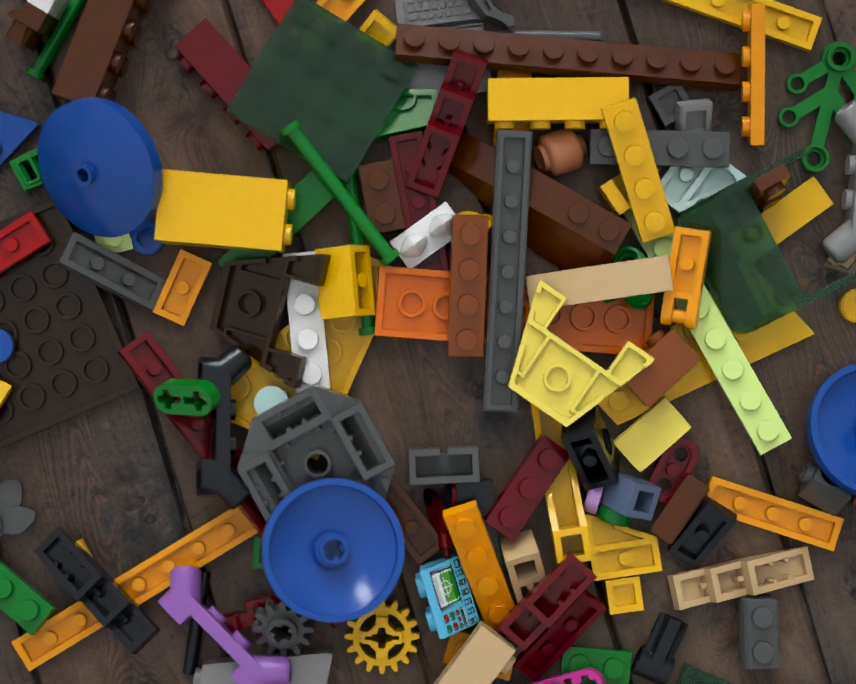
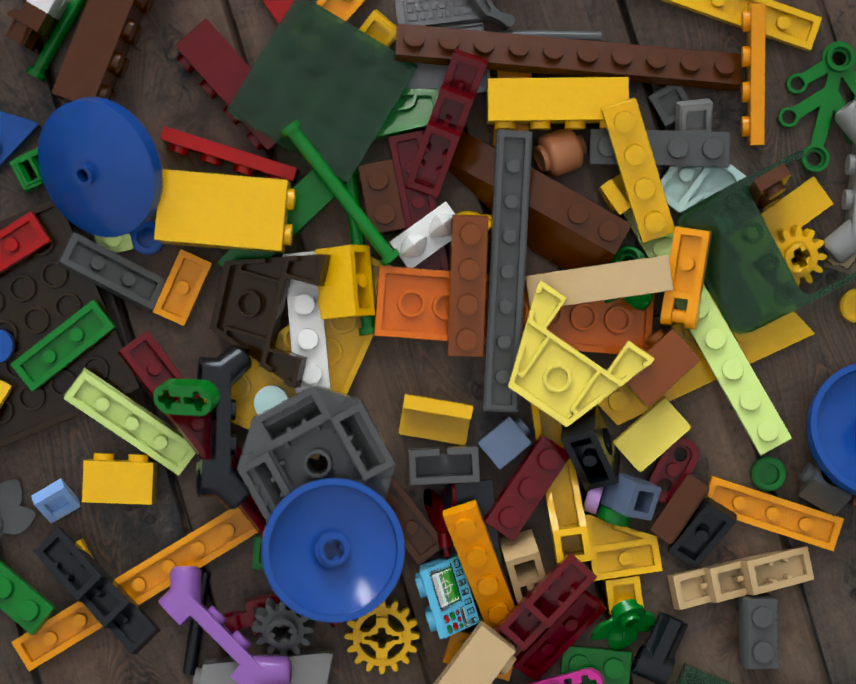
none -> green plate [10,299,116,392]
none -> light blue plate [31,478,81,524]
none -> yellowish green plate [63,367,196,476]
none -> yellow brick [82,452,158,505]
none -> red plate [160,126,299,184]
none -> yellow panel [399,393,474,445]
none -> sand blue brick [477,415,532,470]
none -> green plate [591,599,656,650]
none -> green tile [750,456,786,491]
none -> yellow gear [763,225,827,287]

